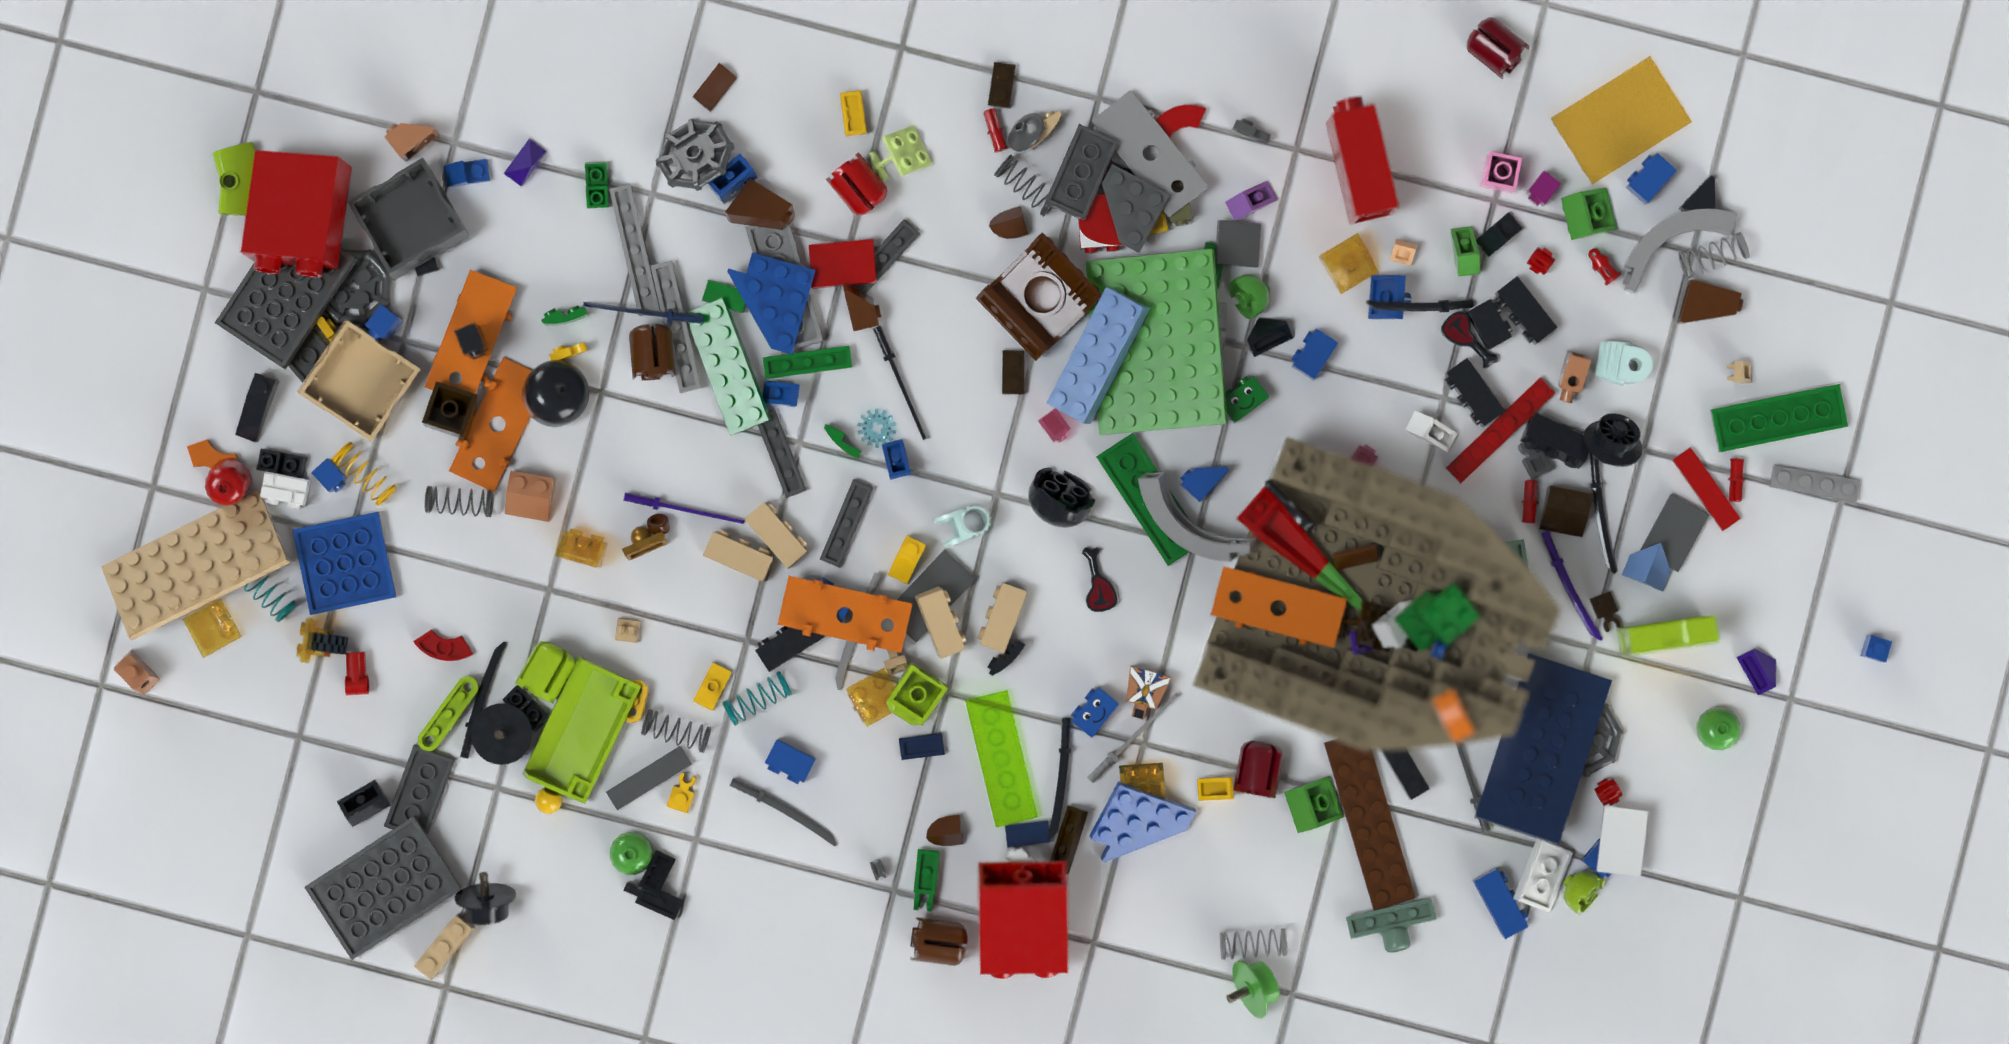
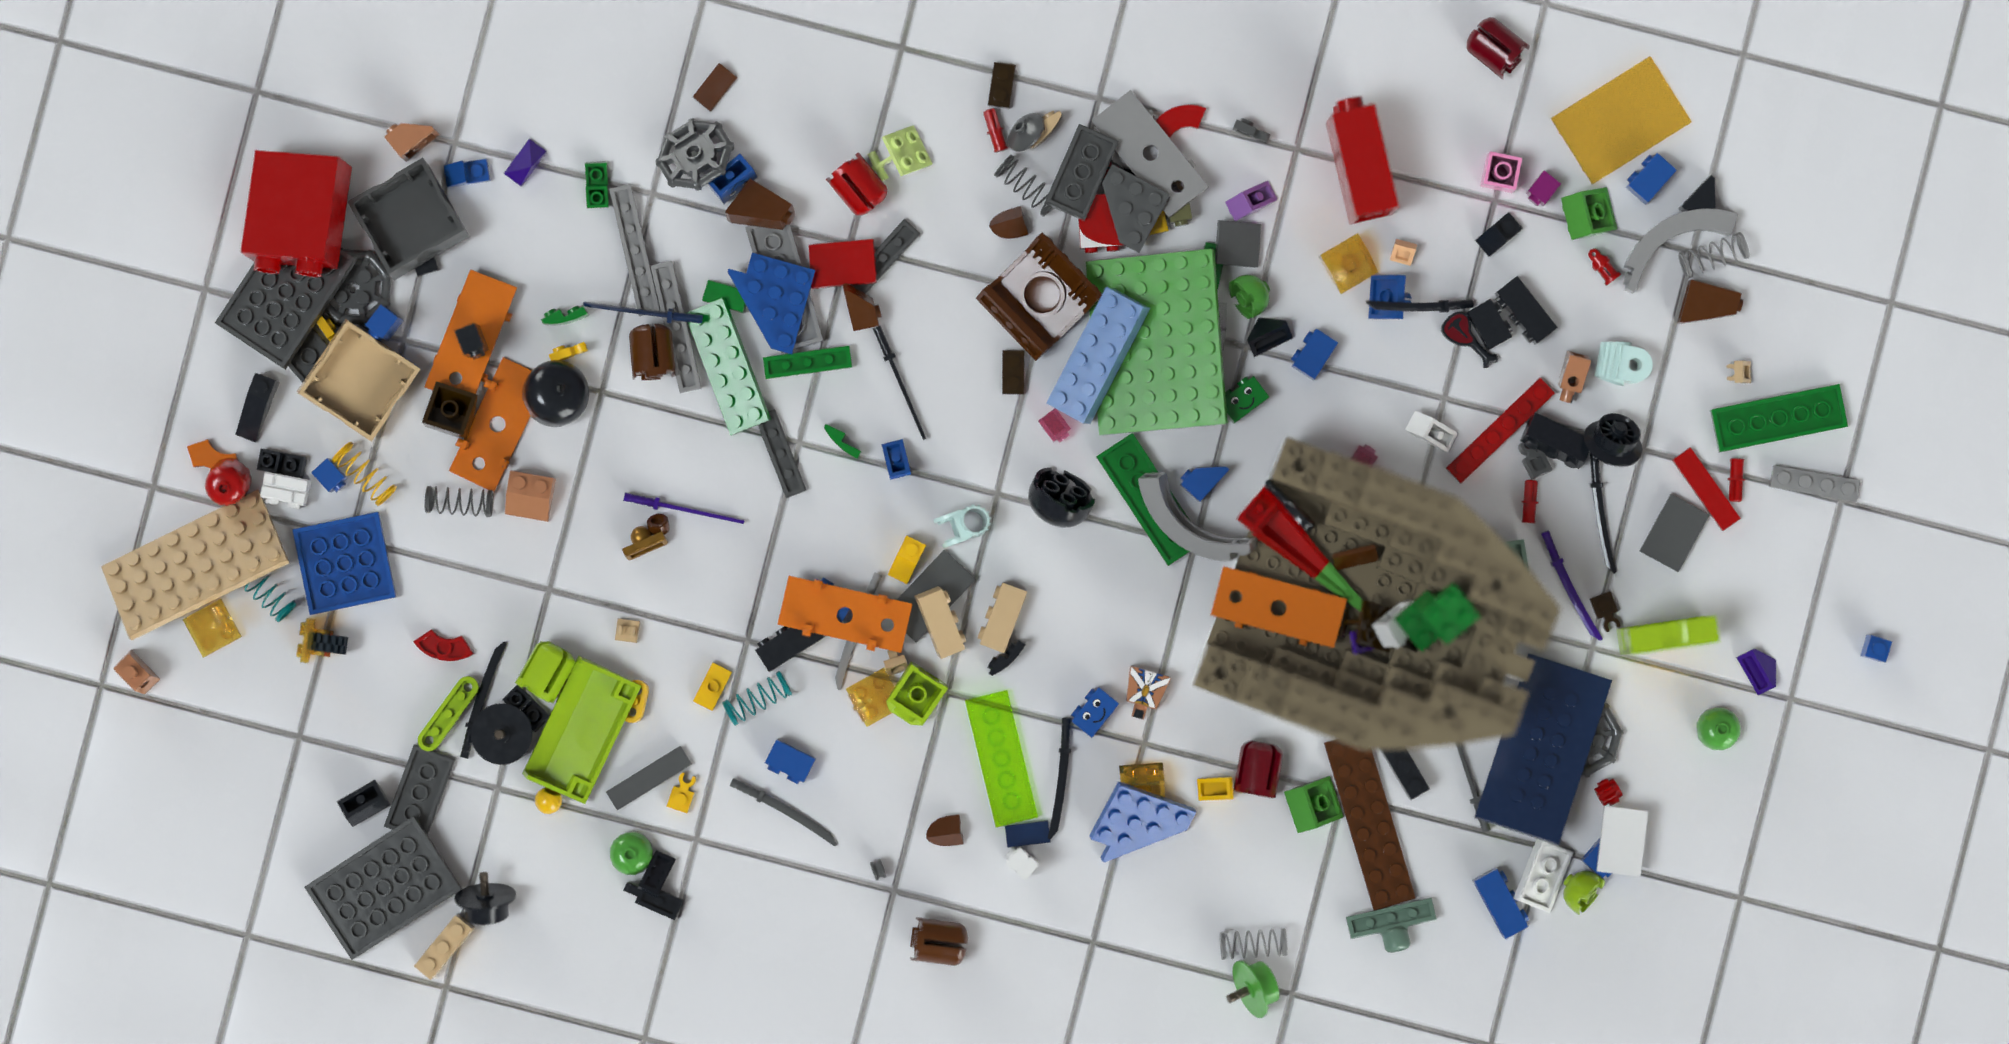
lime panel [212,142,255,216] -> none
red piece [345,652,369,696] -> none
clear yellow slope [555,528,608,568] -> none
dark grey piece [641,709,711,753] -> none
tan brick [703,530,774,582] -> none
tan brick [744,502,808,569] -> none
blue slope [763,381,800,407] -> none
dark grey tile [820,479,873,568] -> none
yellow plate [840,90,867,137] -> none
clear light blue gear [857,409,896,448] -> none
dark blue tile [899,733,945,760] -> none
green hinge [913,849,940,912] -> none
red brick [978,861,1068,979] -> none
dark brown plate [1050,805,1088,875] -> none
black piece [1082,547,1117,612] -> none
light grey sword [1087,693,1178,783] -> none
blue bush [1430,639,1448,661] -> none
orange slope [1433,689,1474,743] -> none
black brick [1444,358,1505,427] -> none
bright green slope [1450,226,1480,277] -> none
red gear [1527,247,1555,275] -> none
dark brown slope [1539,486,1593,538] -> none
medium blue slope [1622,543,1671,591] -> none

